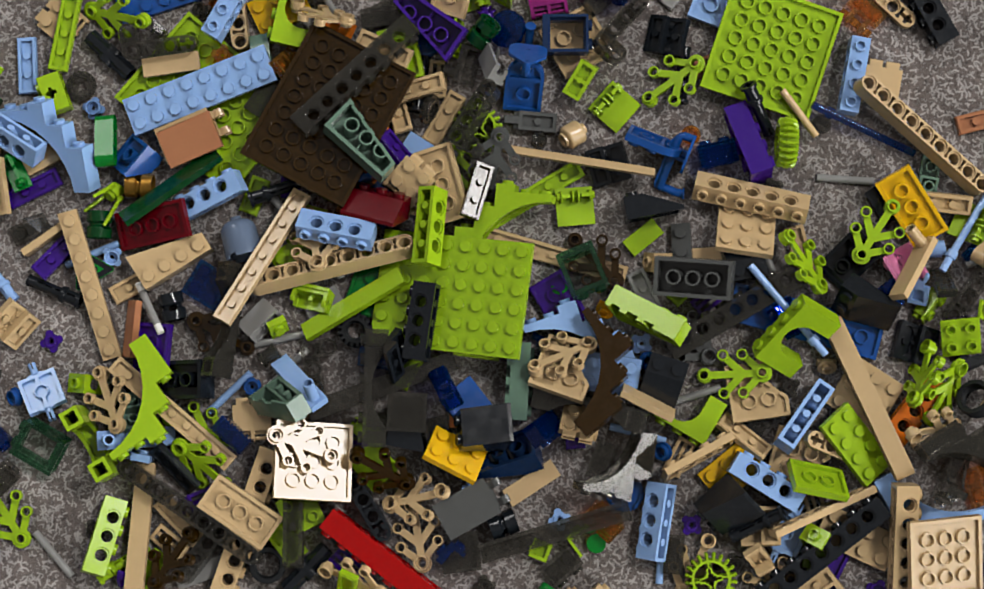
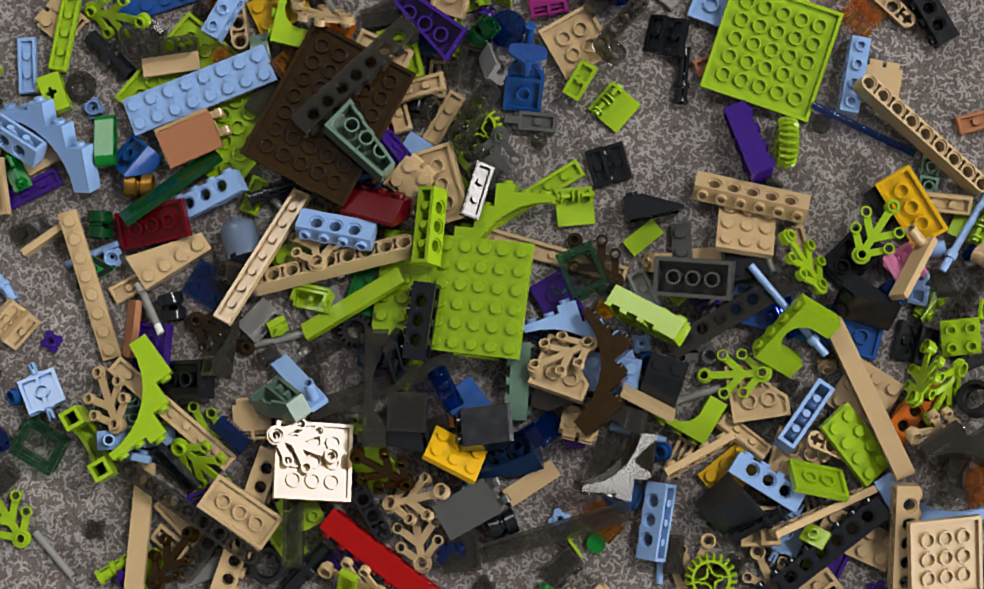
black pin [25,274,84,309] -> none
dark purple tile [31,234,70,281] -> none
lime bracket [67,373,102,395] -> none
lime brick [80,495,130,578] -> none
lime plant [83,182,124,226] -> none
light blue bar [206,370,254,415] -> none
blue plate [243,377,262,396] -> none
tan tile [503,145,656,178] -> none
lime plate [528,537,553,563] -> none
dark blue window [542,14,592,56] -> none
tan head [558,120,587,149] -> none
blue plate [624,124,697,199] -> none
lime plant [642,54,705,108] -> none
clear orange plate [682,125,701,145] -> none
dark purple plate [682,515,702,535] -> none
clear blue brick [695,136,739,171] -> none
black pin [740,80,775,137] -> none
tan bracket [742,542,775,578] -> none
tan bar [779,88,819,138] -> none
light grey bar [816,174,874,185] -> none

